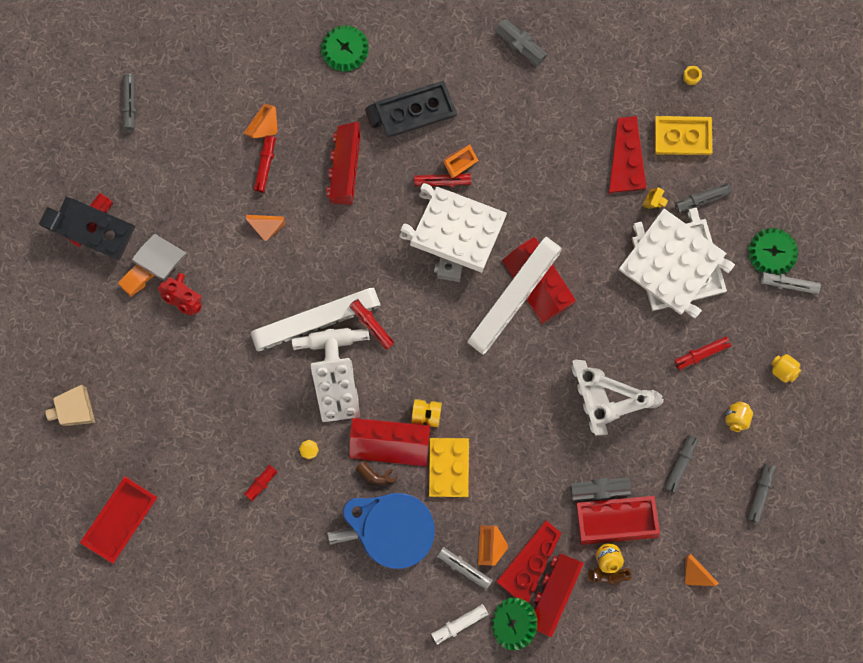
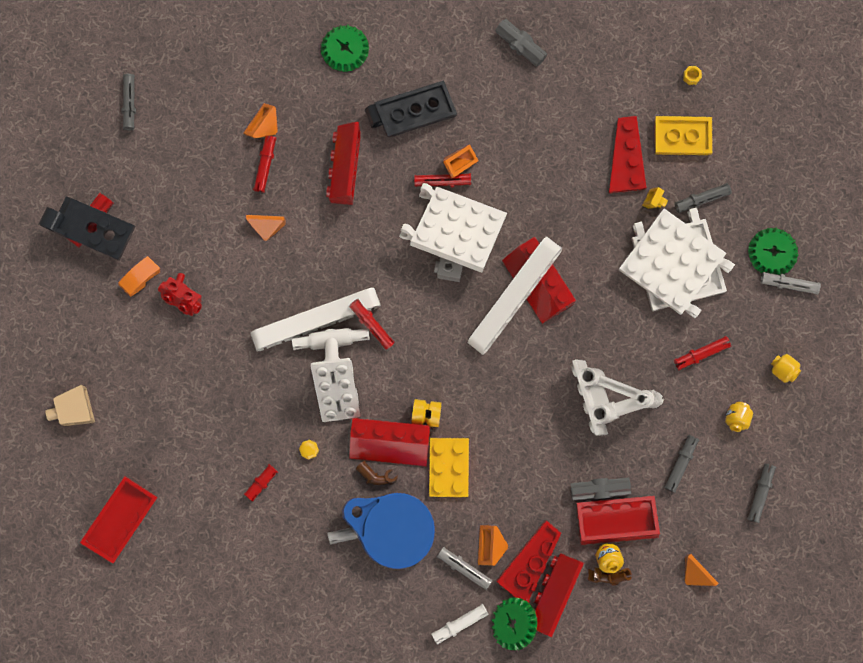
light grey slope [132,234,187,282] -> none

